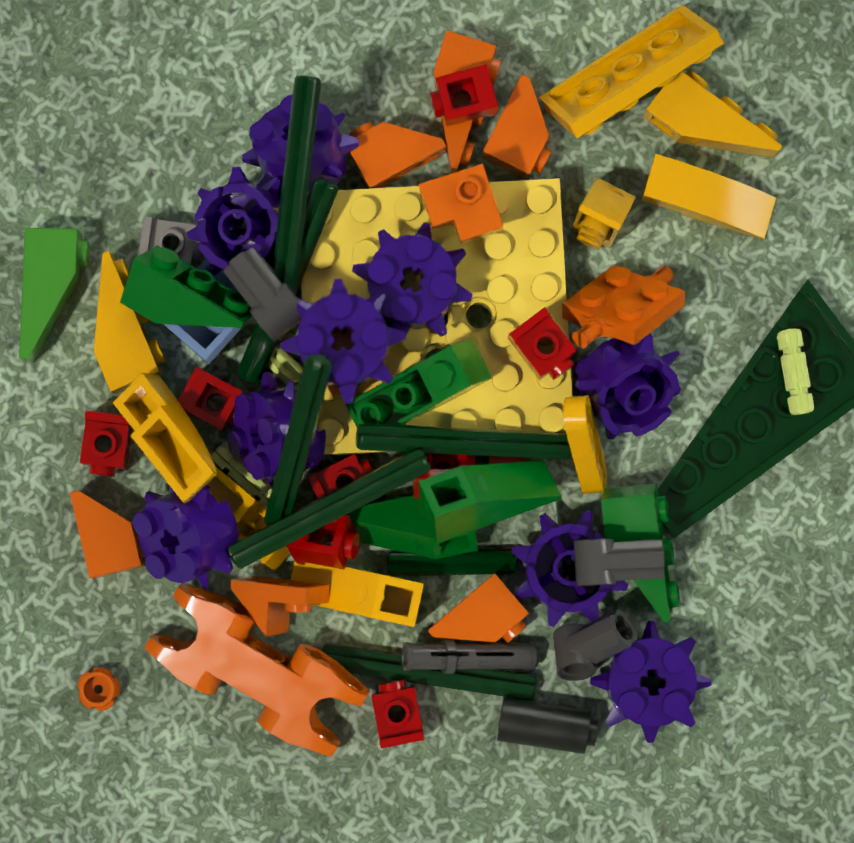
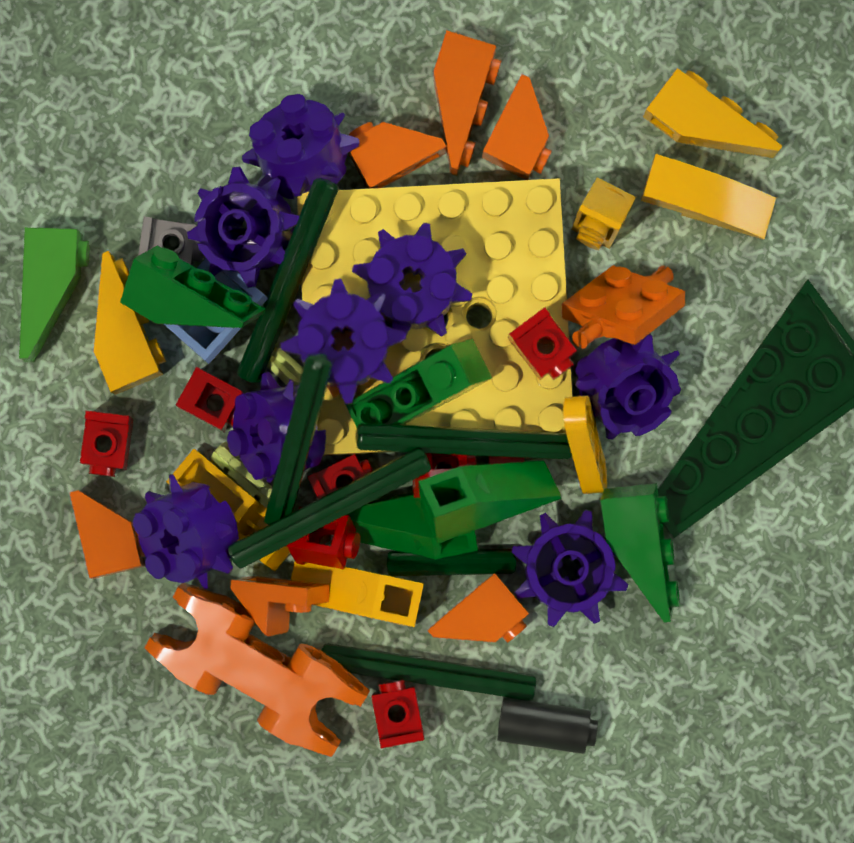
orange plate [77,667,121,711] -> none
yellow slope [113,373,218,503] -> none
dark grey piece [223,247,302,342] -> none
dark green axle [272,75,321,294] -> none
dark grey pin [402,639,537,674] -> none
orange brick [419,164,504,243] -> none
red brick [429,64,498,126] -> none
yellow plate [539,4,724,139] -> none
dark grey piece [553,609,637,681] -> none
dark grey piece [574,539,664,586] -> none
dark purple brick [590,621,712,743] -> none
yellowish green axle [777,328,814,415] -> none

